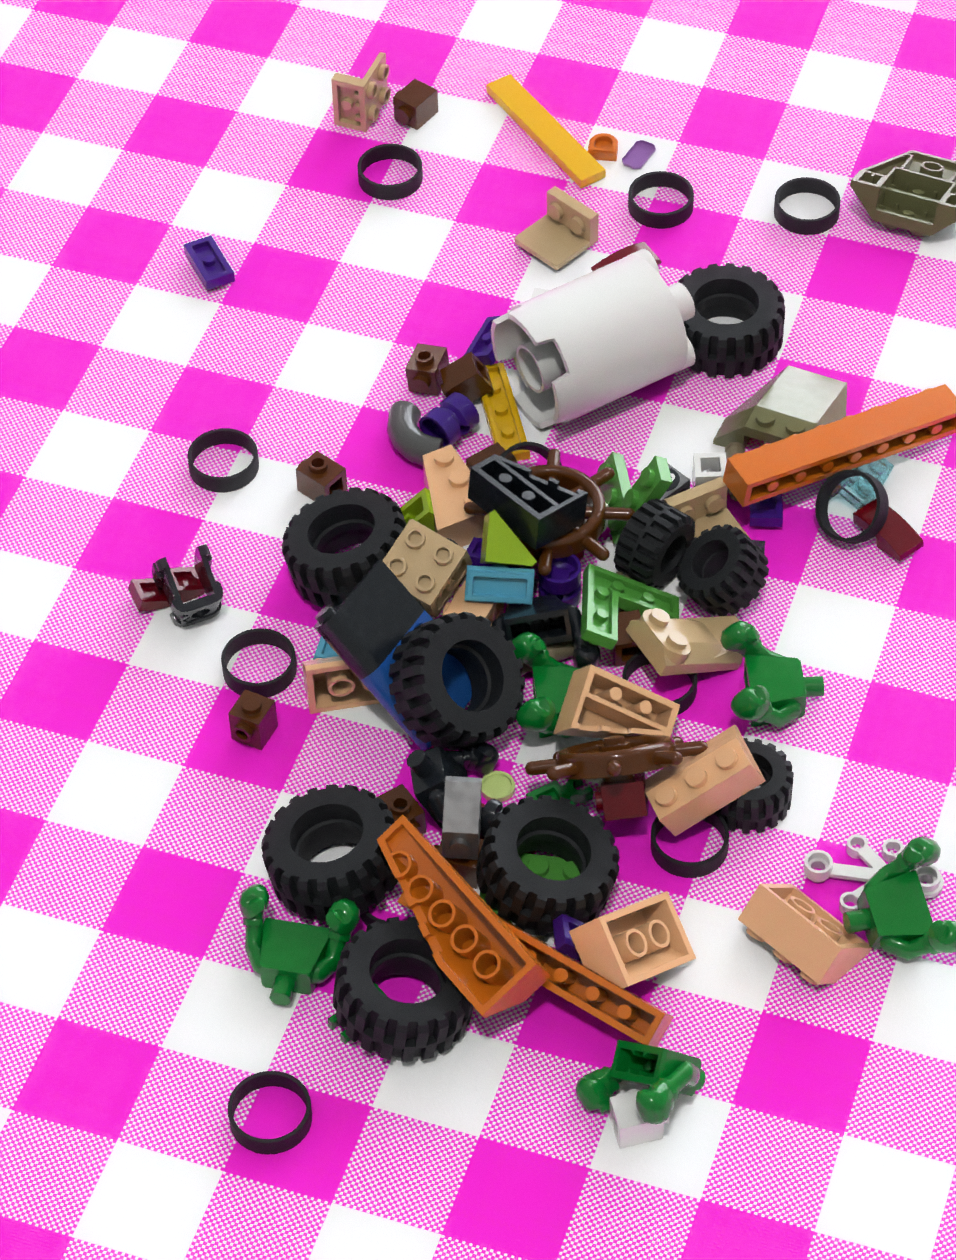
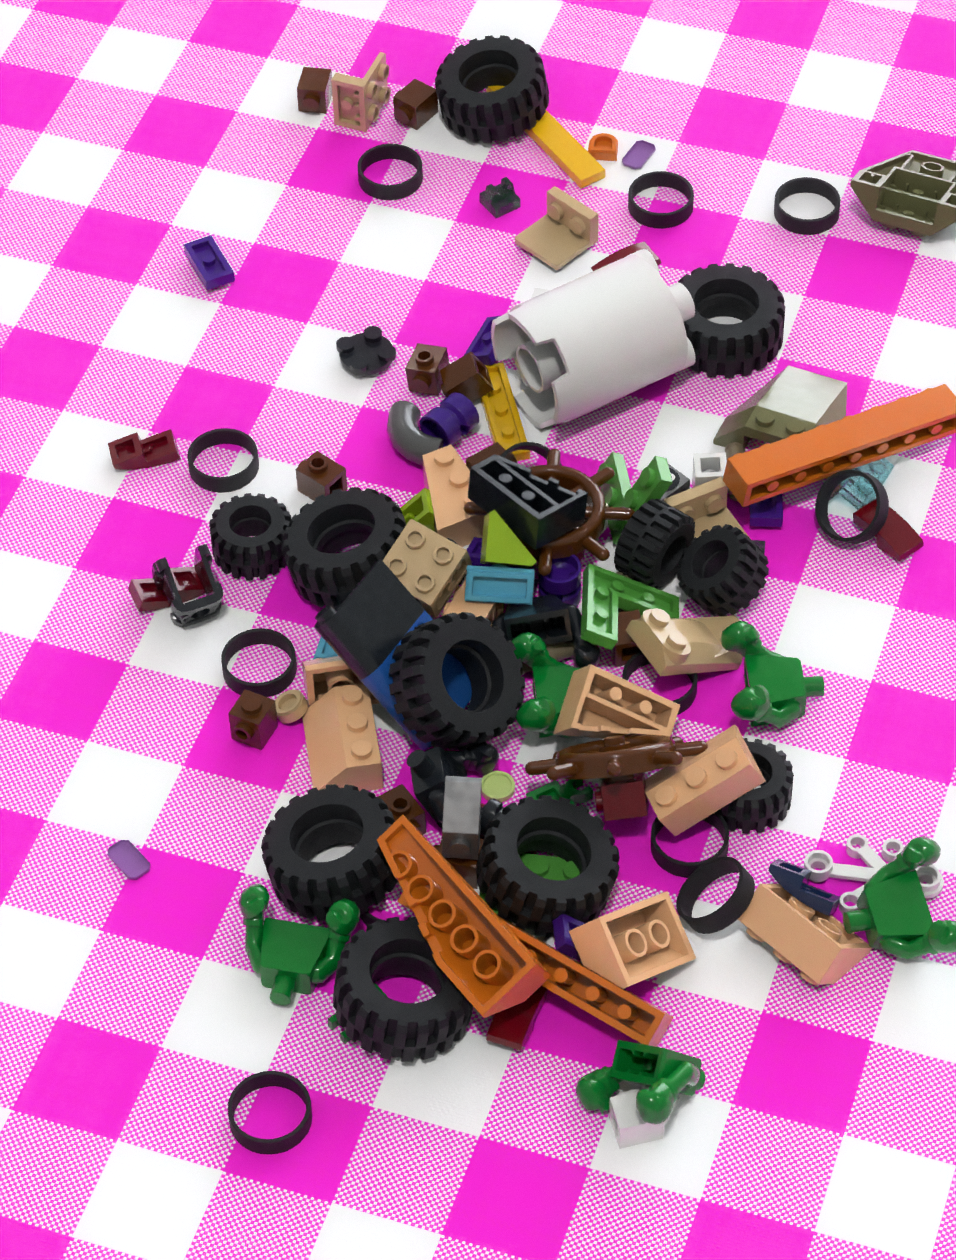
none -> medium lavender piece [107,840,151,880]
none -> dark red slope [108,429,181,470]
none -> black tyre [209,493,291,580]
none -> tan tile [275,690,308,723]
none -> reddish brown brick [297,67,332,114]
none -> light nougat slope [302,683,383,791]
none -> black piece [336,326,396,375]
none -> black tyre [435,35,549,143]
none -> tile [479,177,521,218]
none -> dark red slope [486,986,548,1051]
none -> black tyre [676,857,755,934]
none -> dark blue slope [768,858,840,916]

